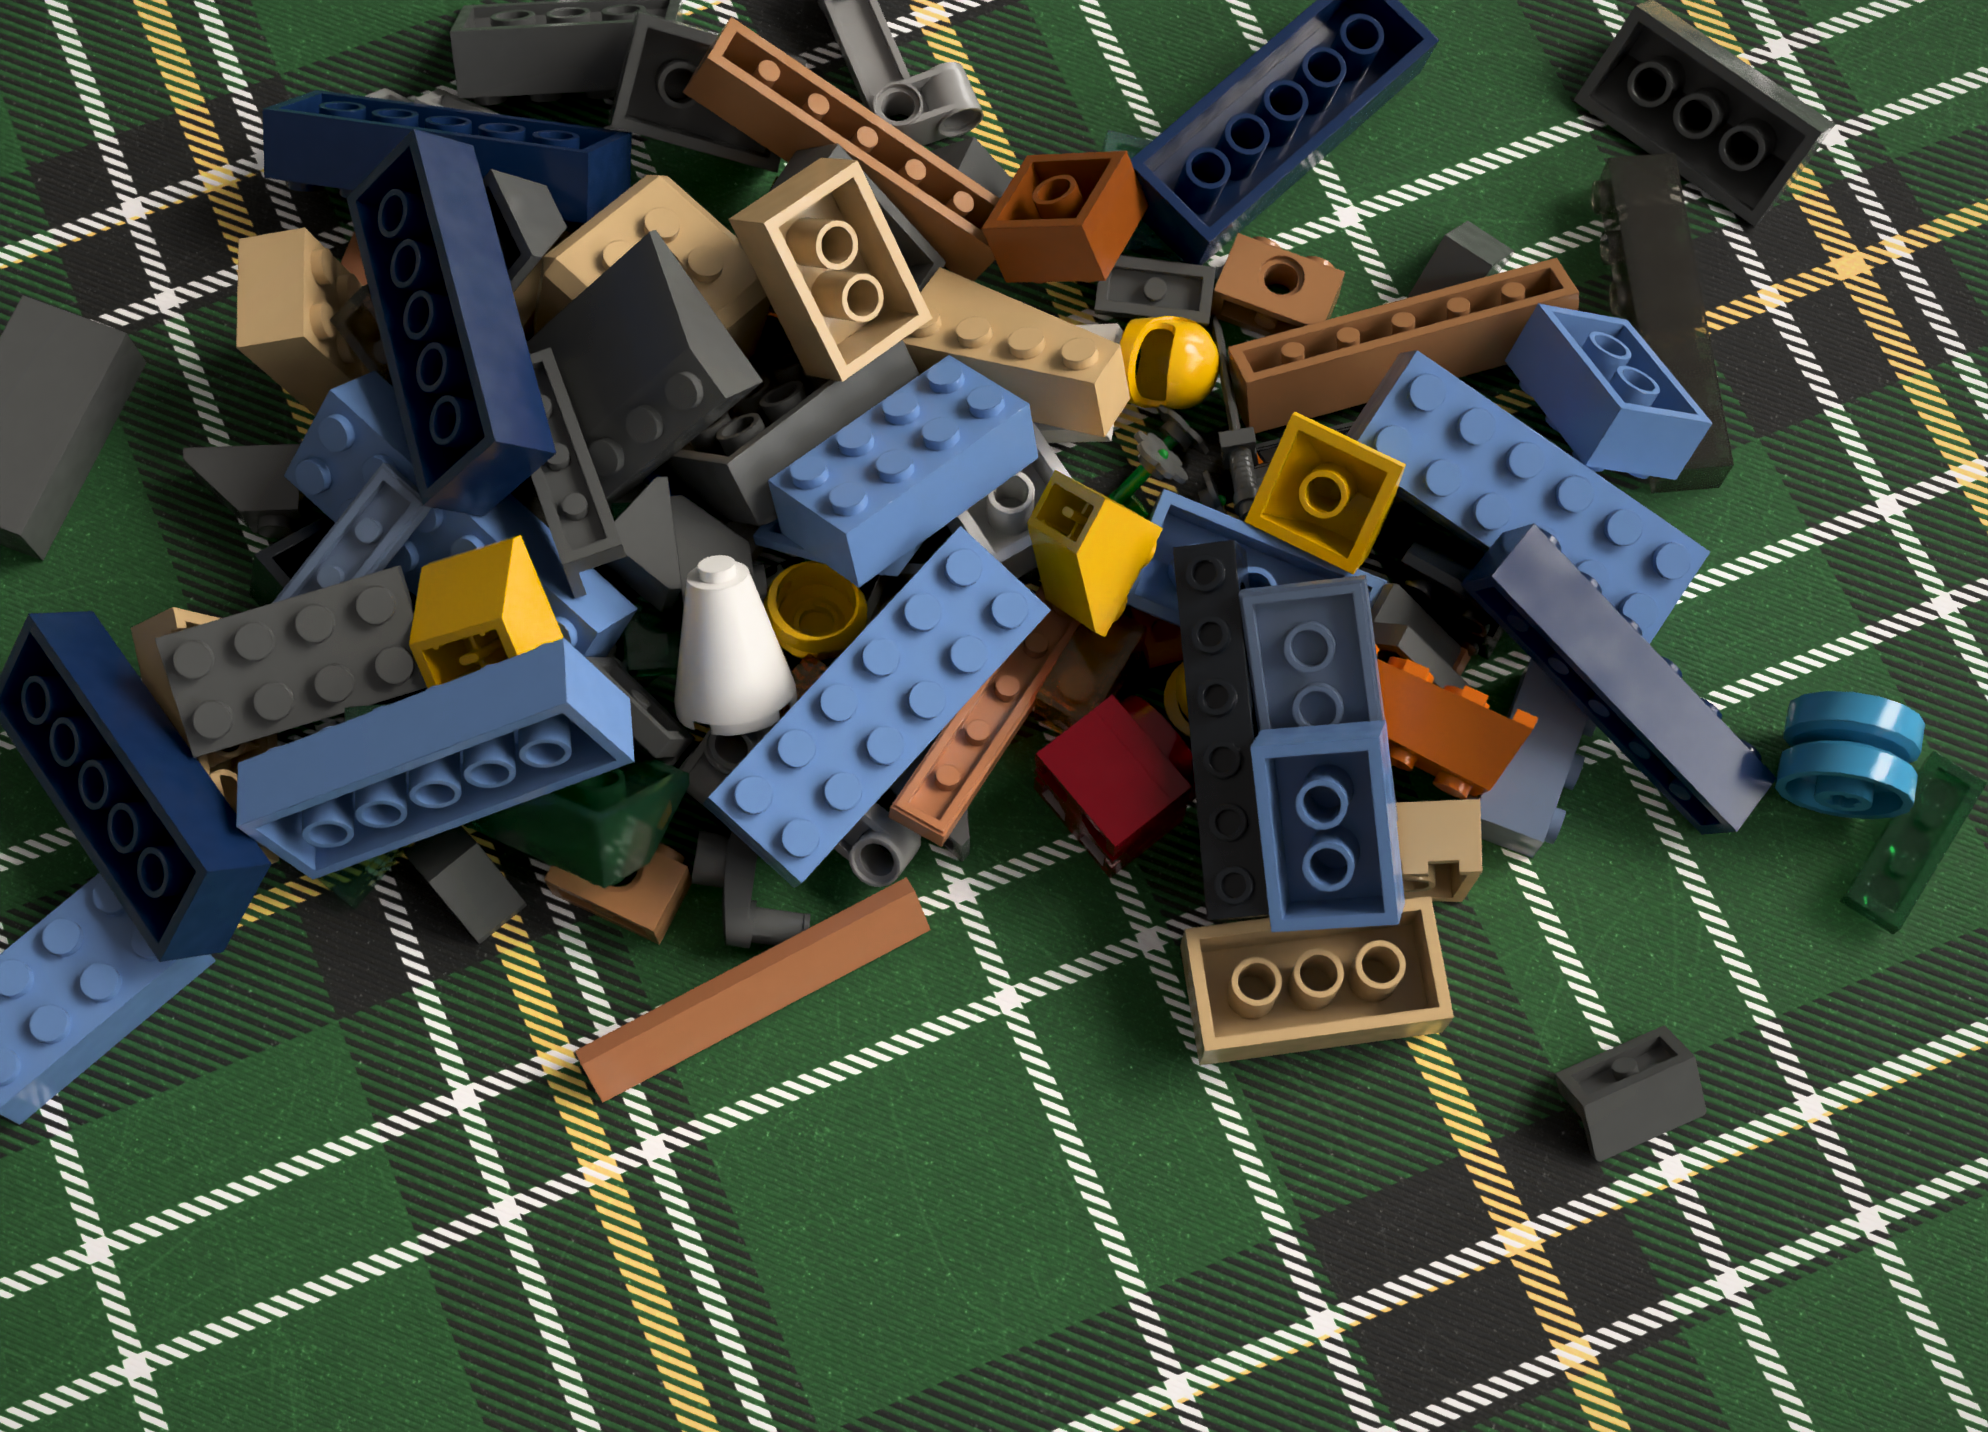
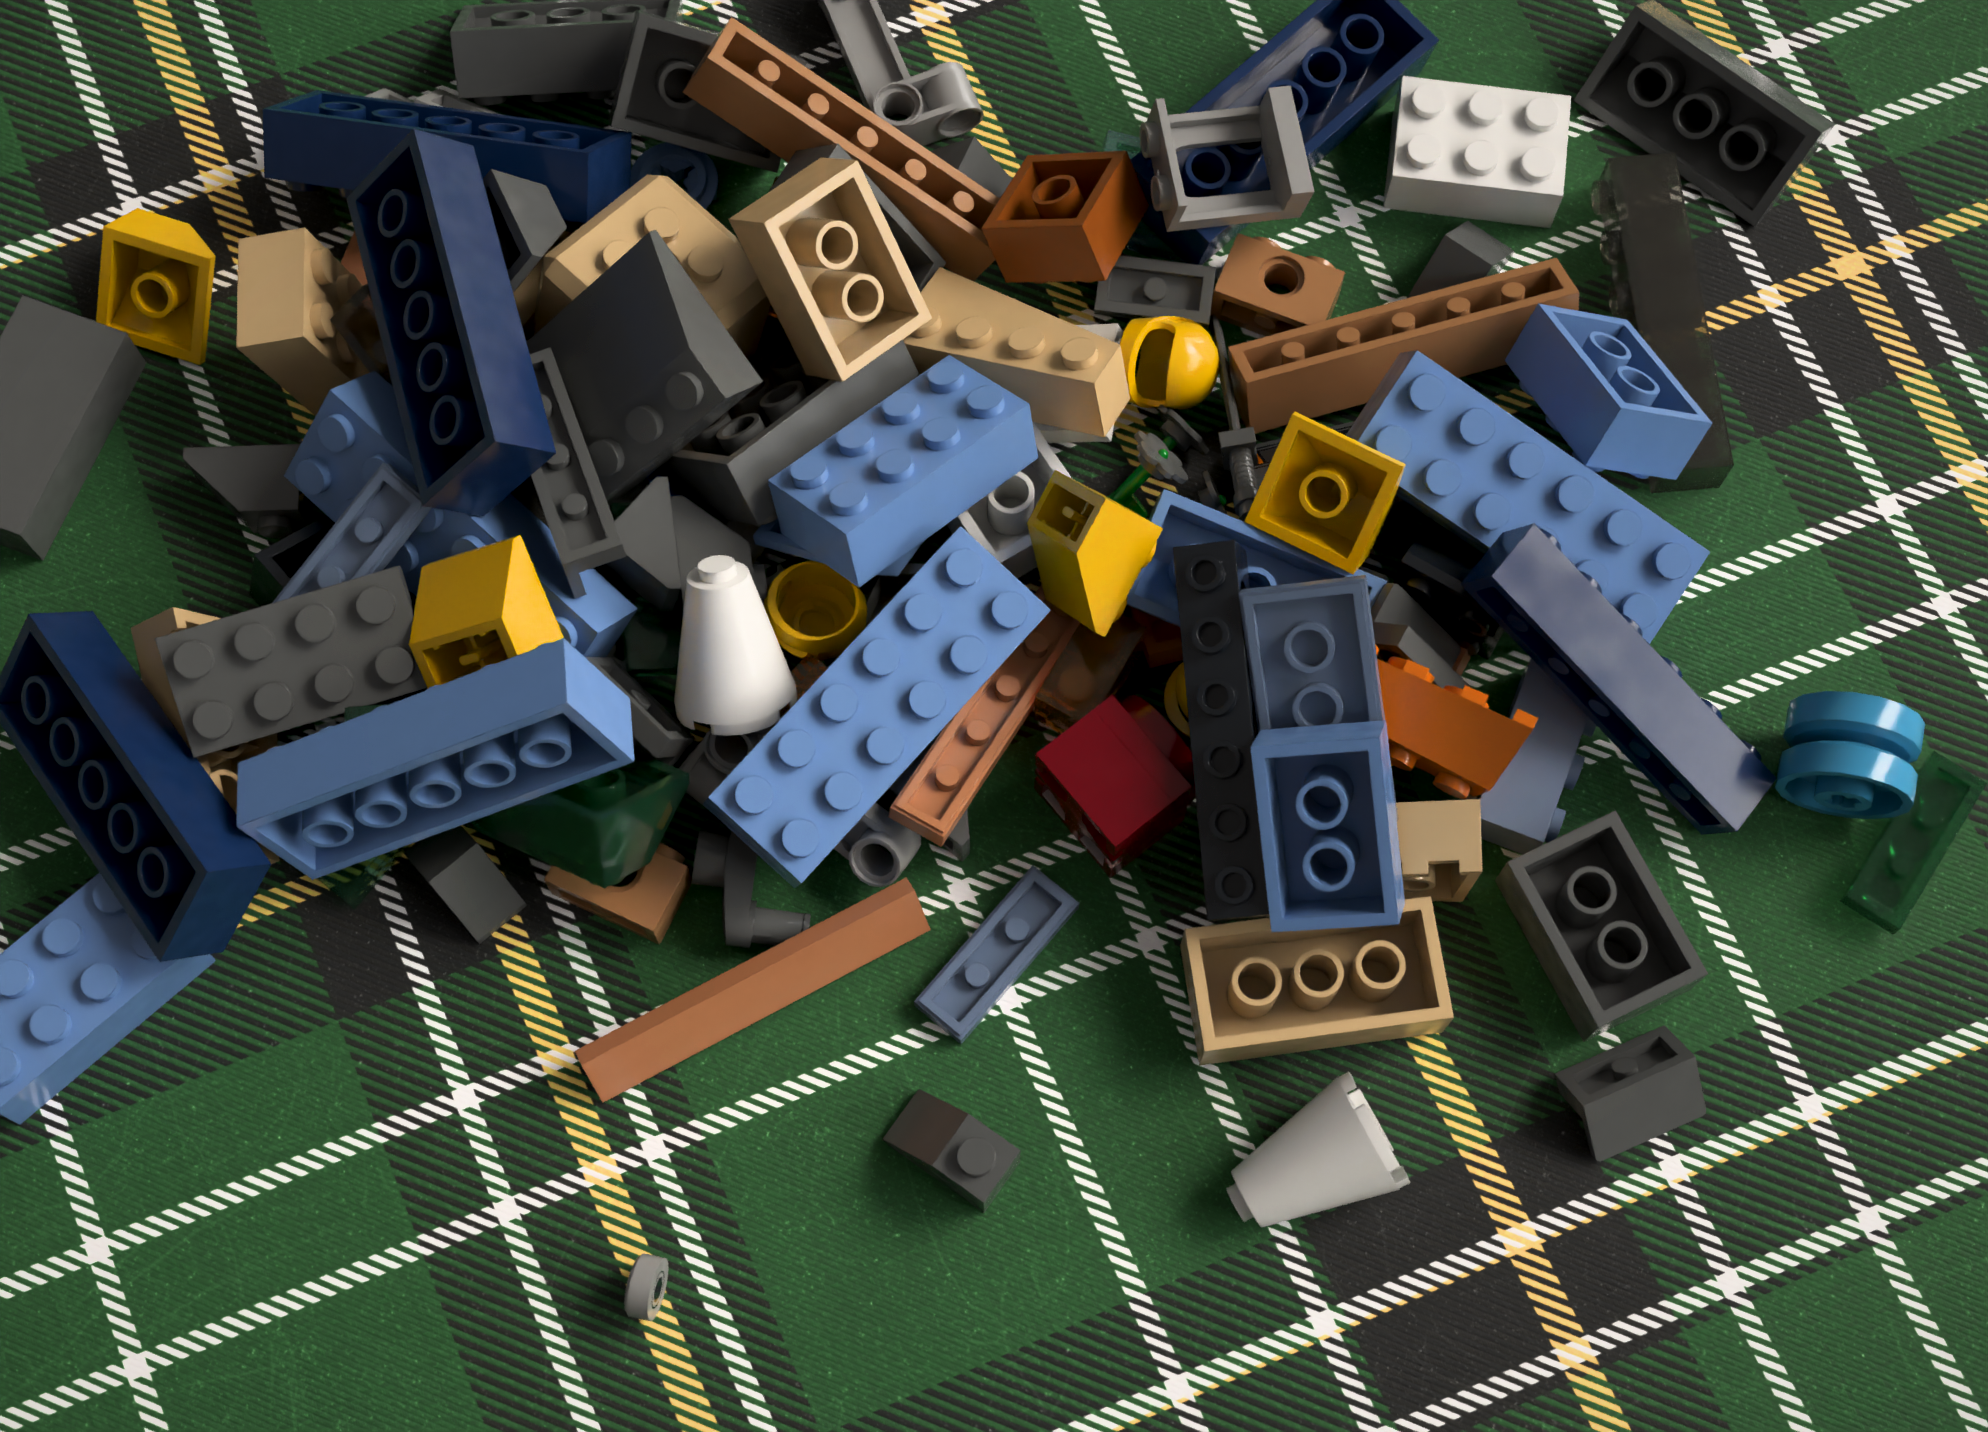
none -> yellow slope [96,208,216,365]
none -> light grey tile [624,1253,668,1321]
none -> medium blue gear [630,142,719,210]
none -> dark grey slope [882,1089,1021,1213]
none -> sand blue tile [914,865,1079,1044]
none -> light grey panel [1139,86,1315,232]
none -> white cone [1226,1072,1411,1227]
none -> white brick [1383,76,1571,228]
none -> dark grey brick [1495,810,1708,1042]

